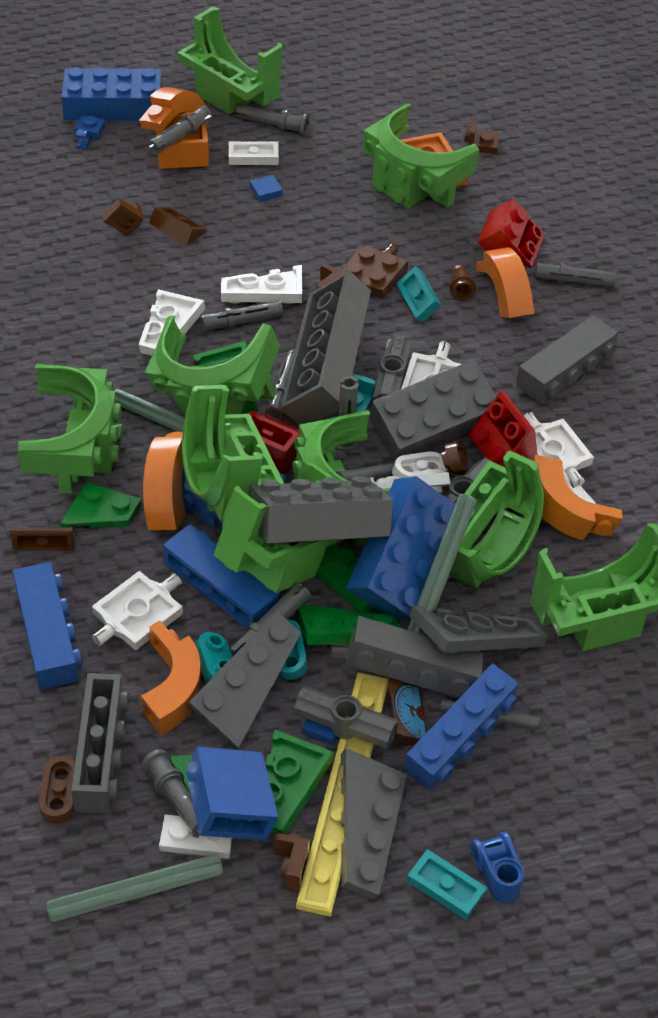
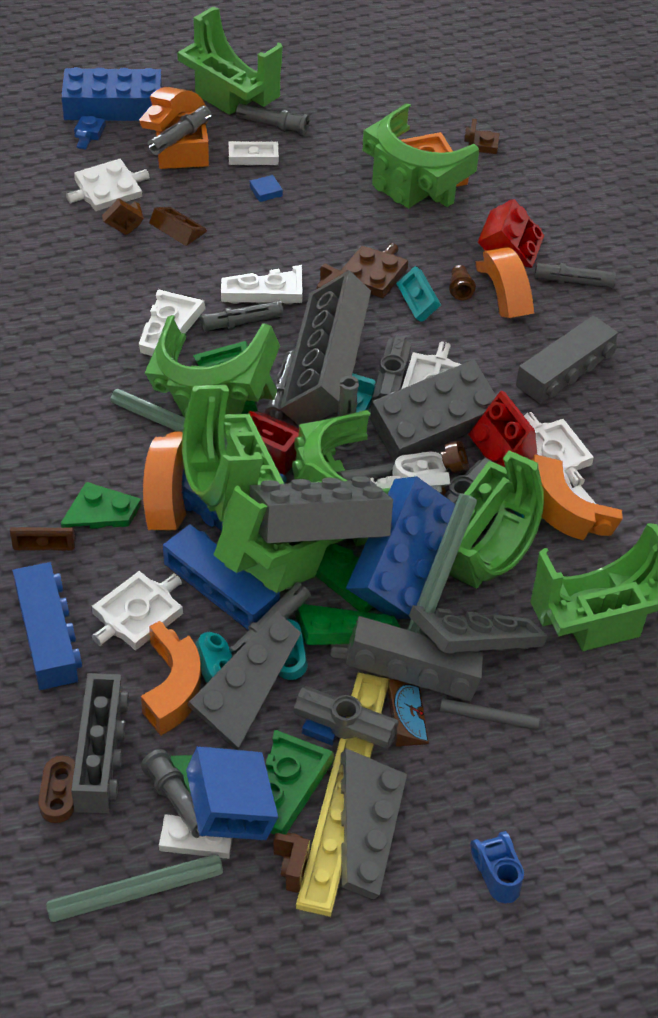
bright green piece [18,364,123,493] -> none
blue brick [404,663,519,791] -> none
teal plate [407,849,487,921] -> none
none -> white plate [66,158,150,211]

